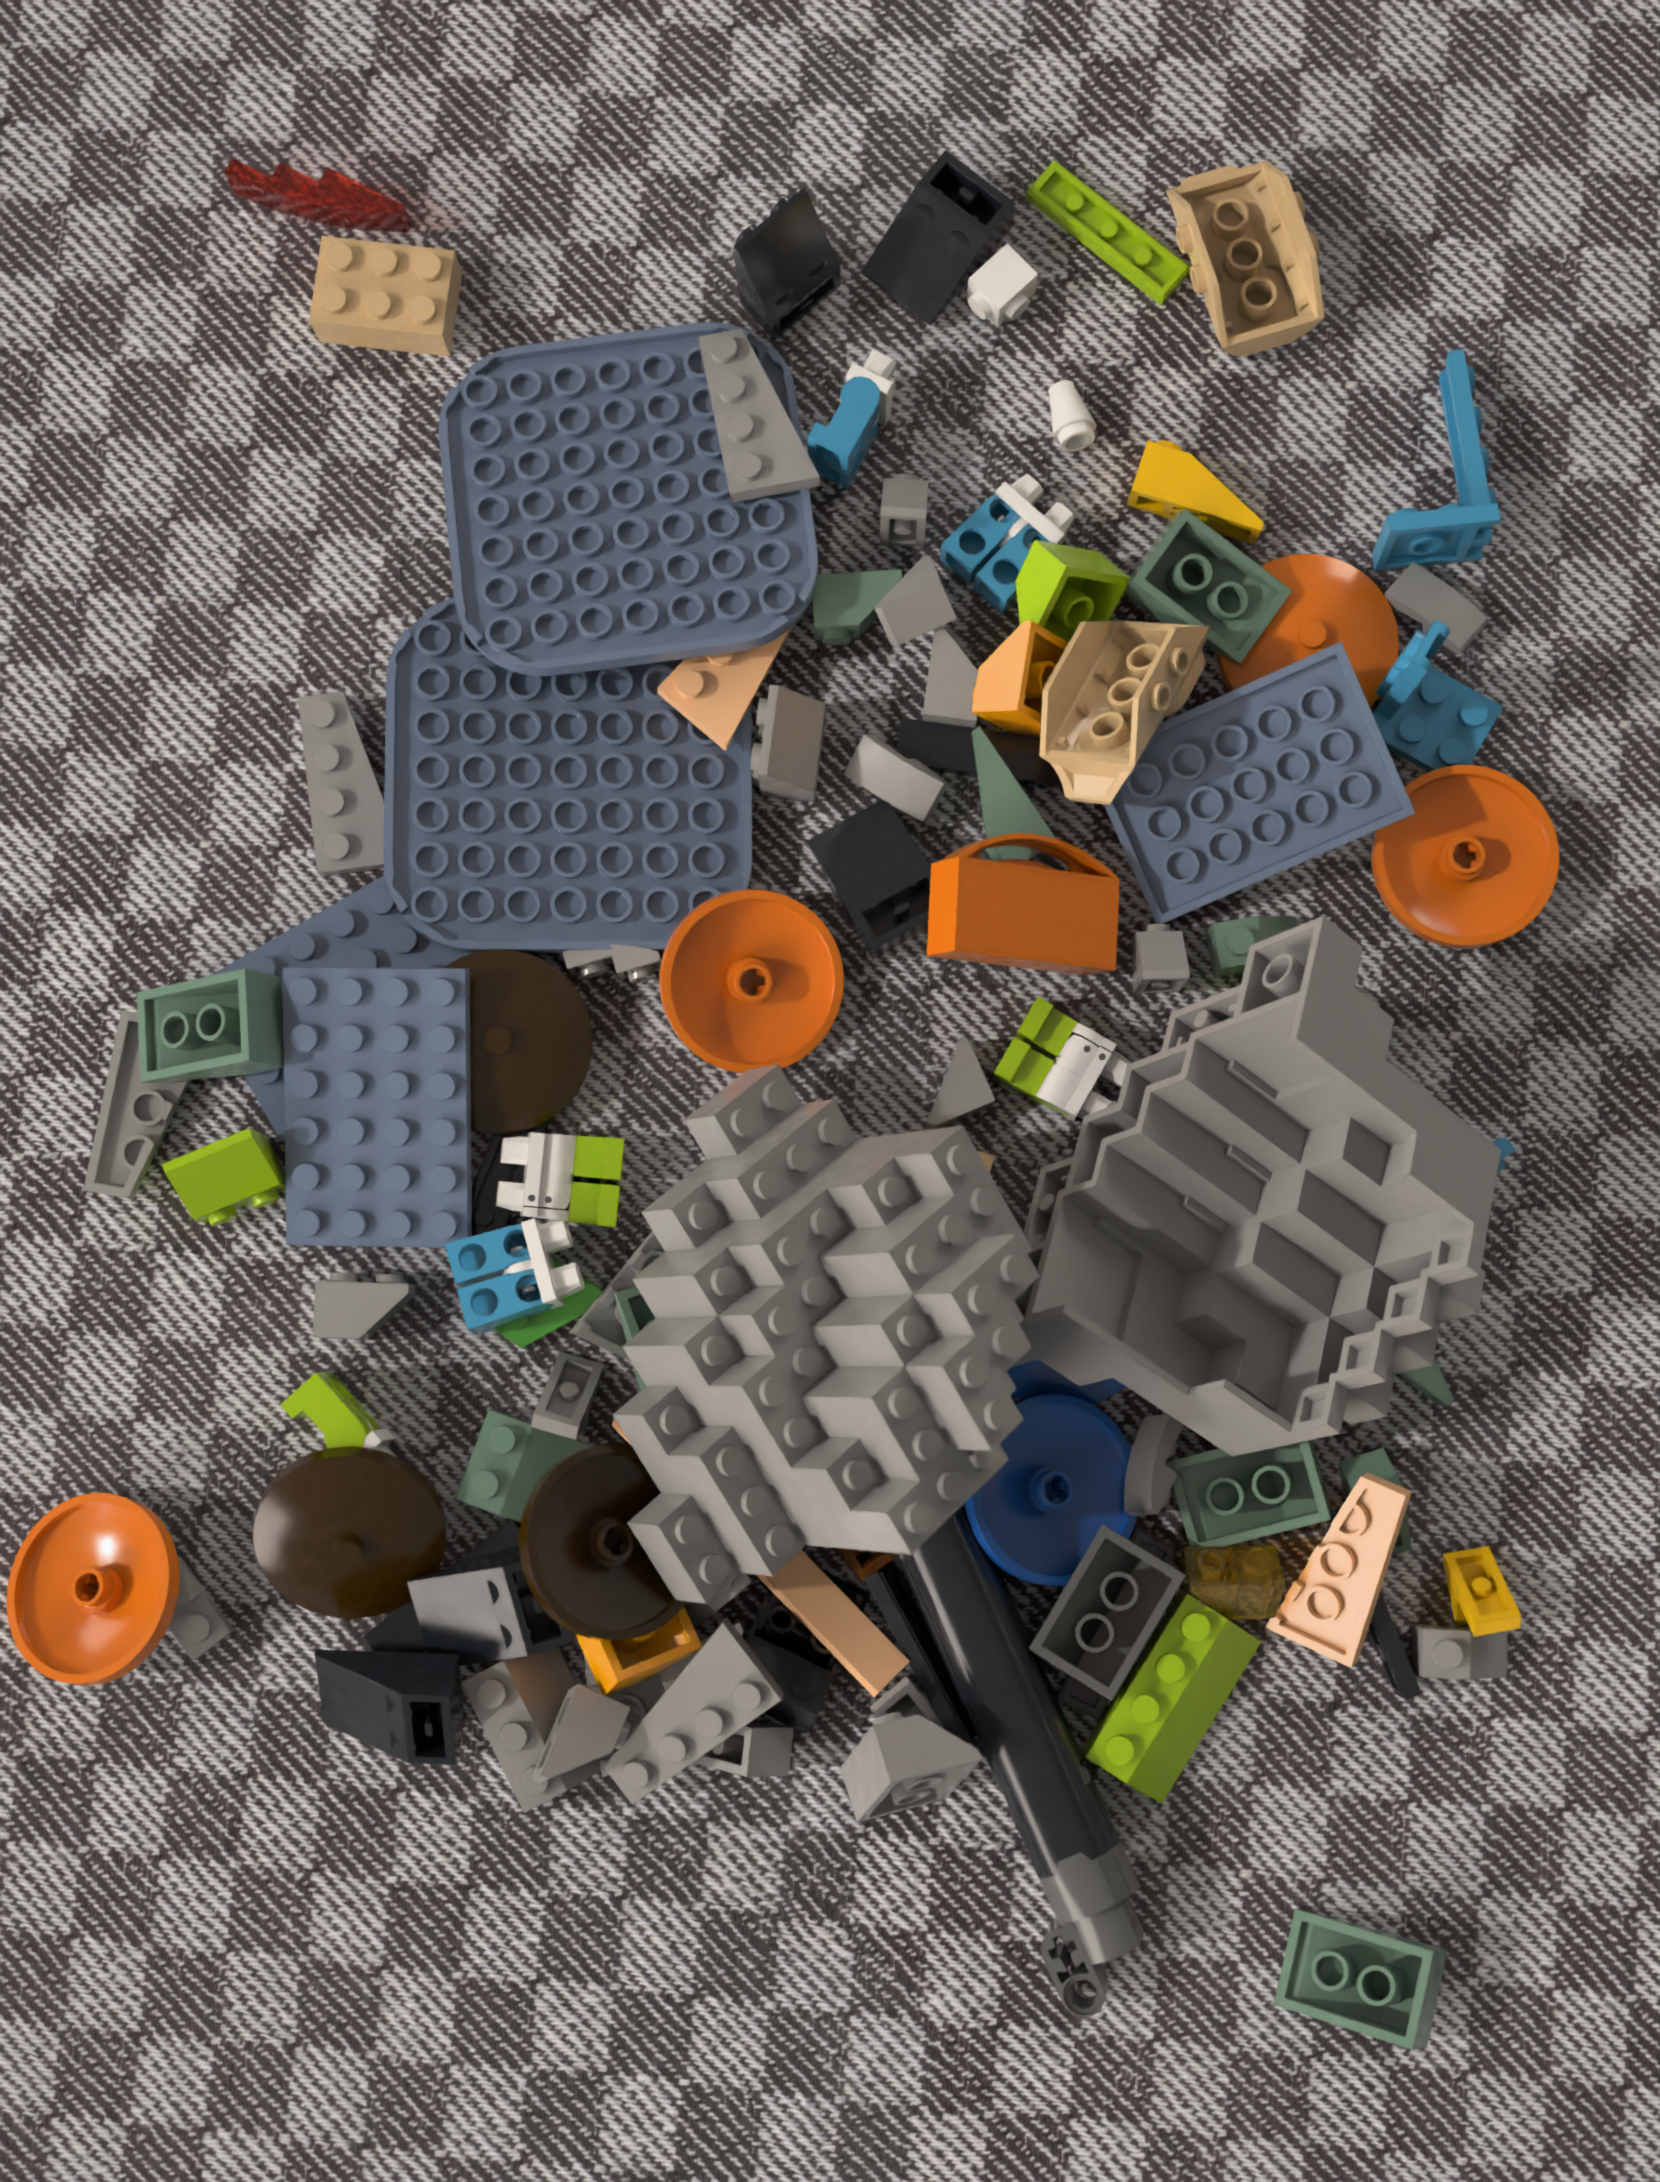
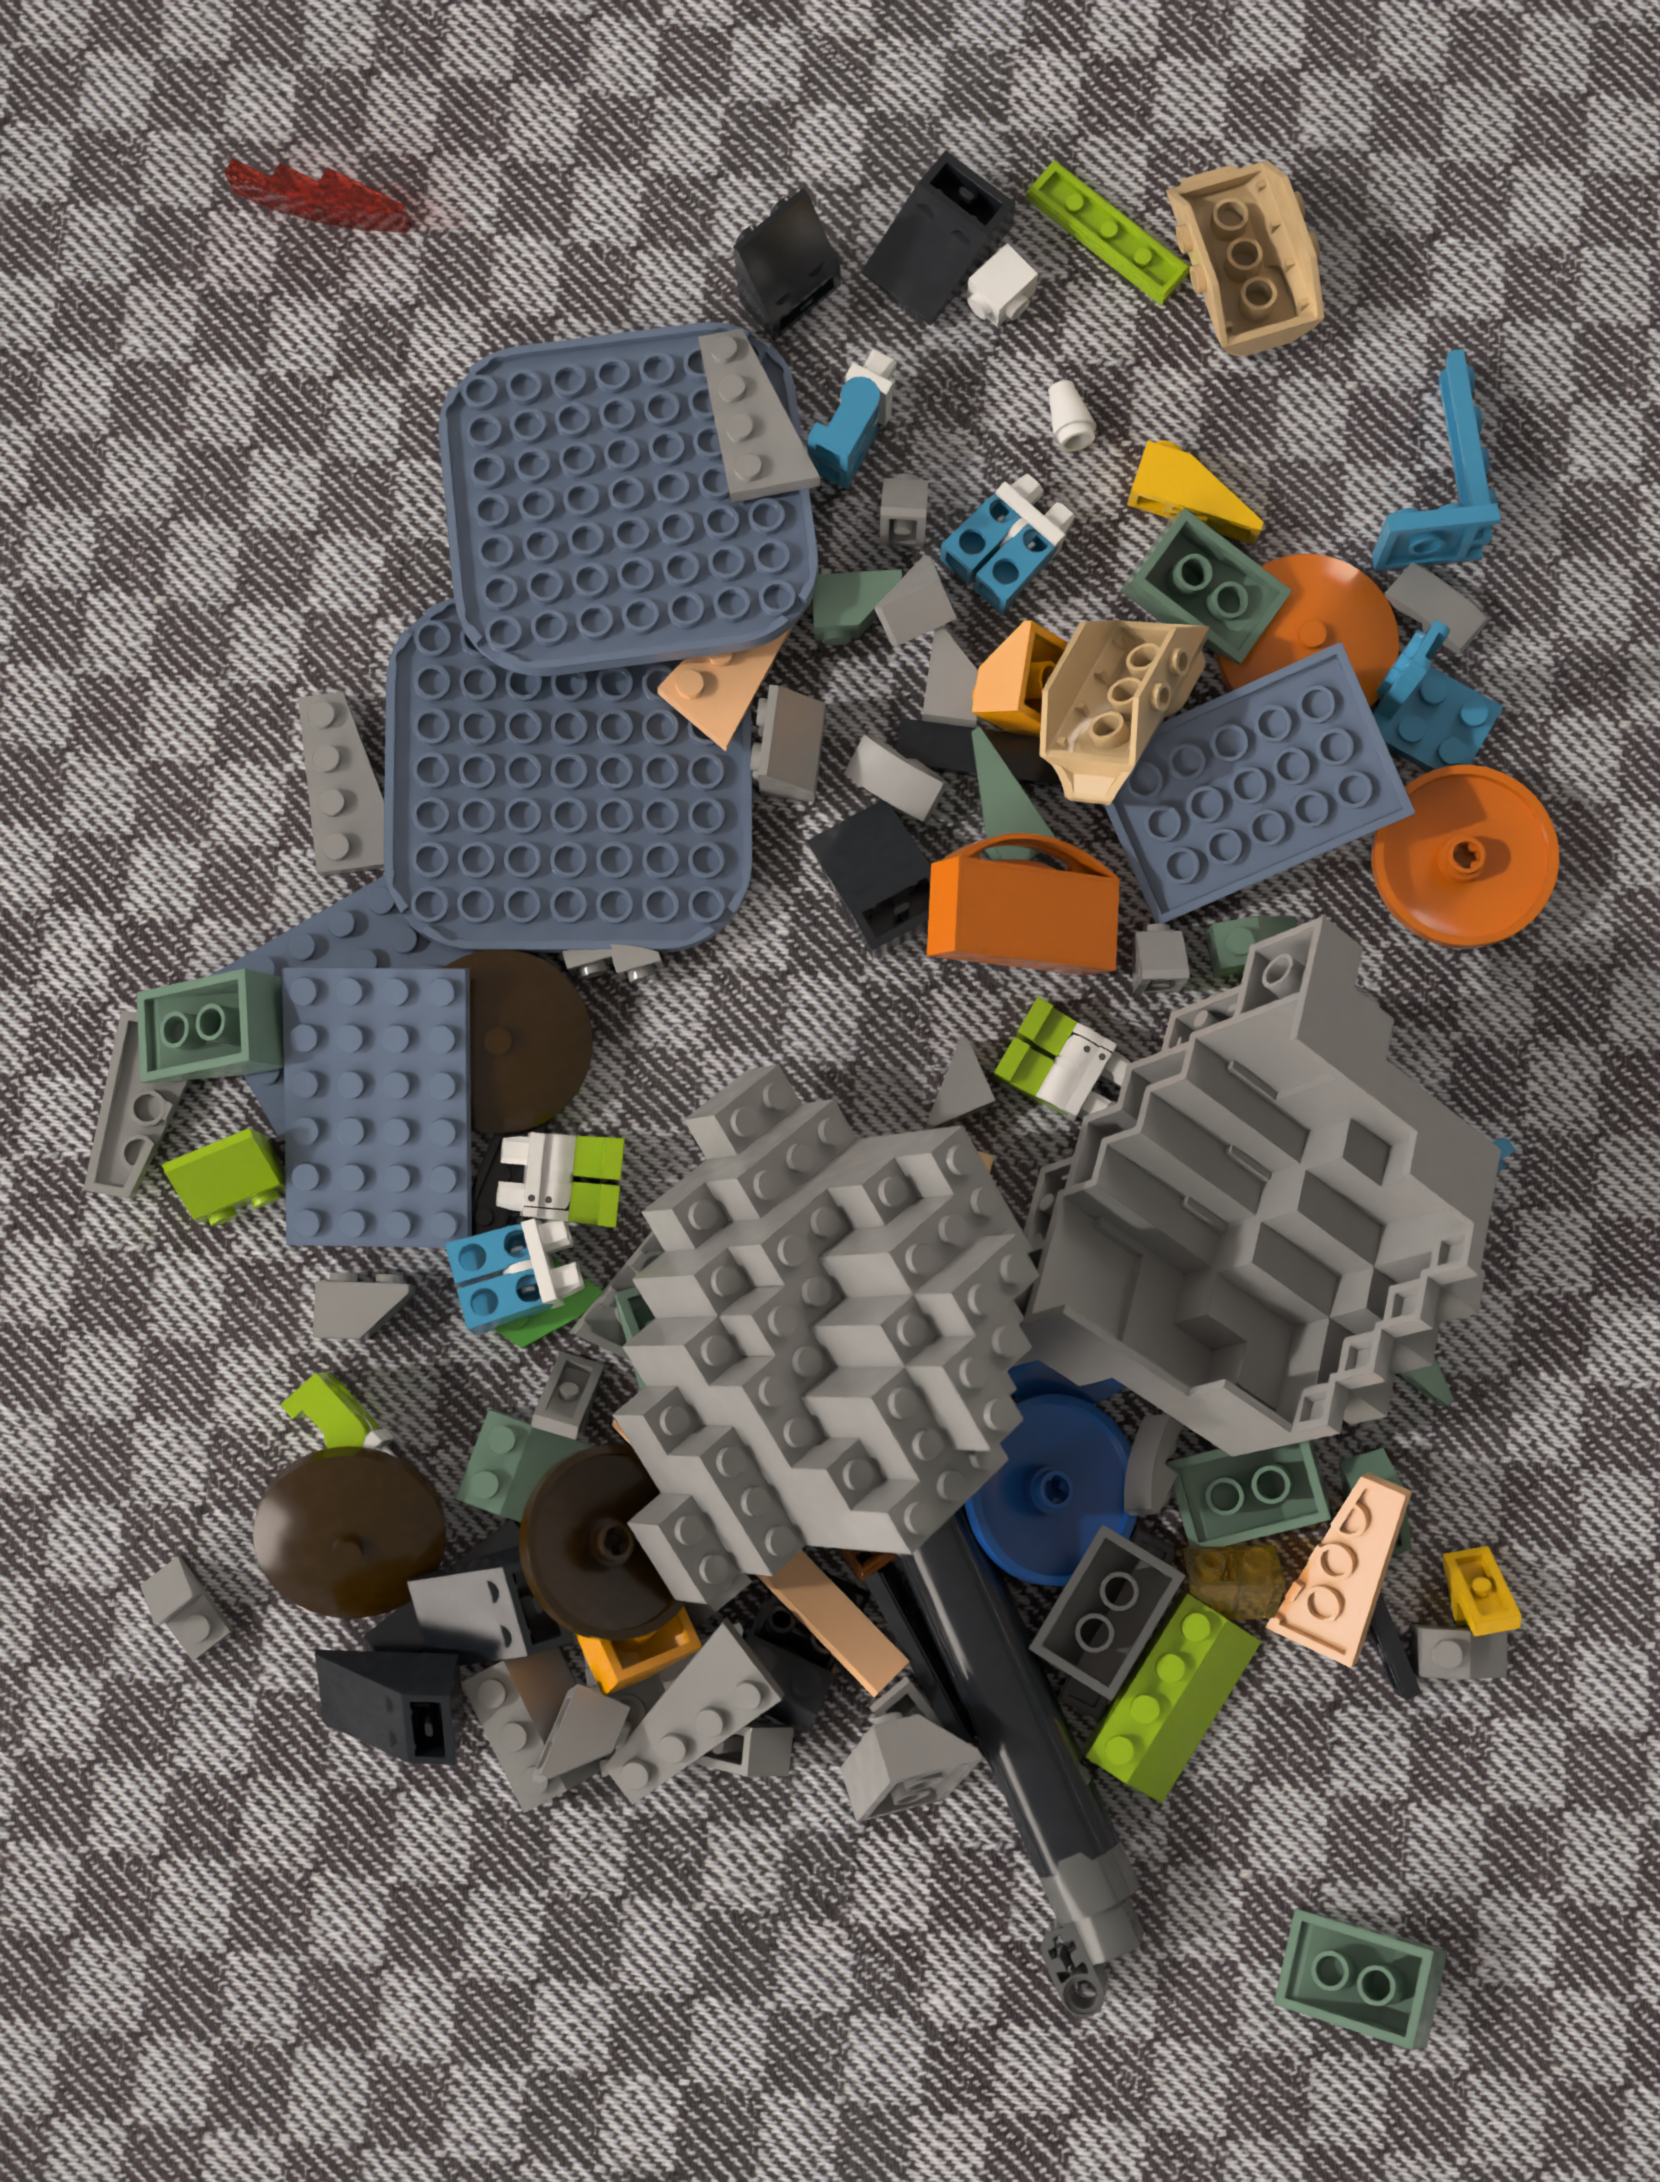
orange dish [7,1493,180,1686] -> none
tan brick [309,236,462,357] -> none
orange dish [659,889,844,1073] -> none
lime slope [1015,540,1130,642] -> none

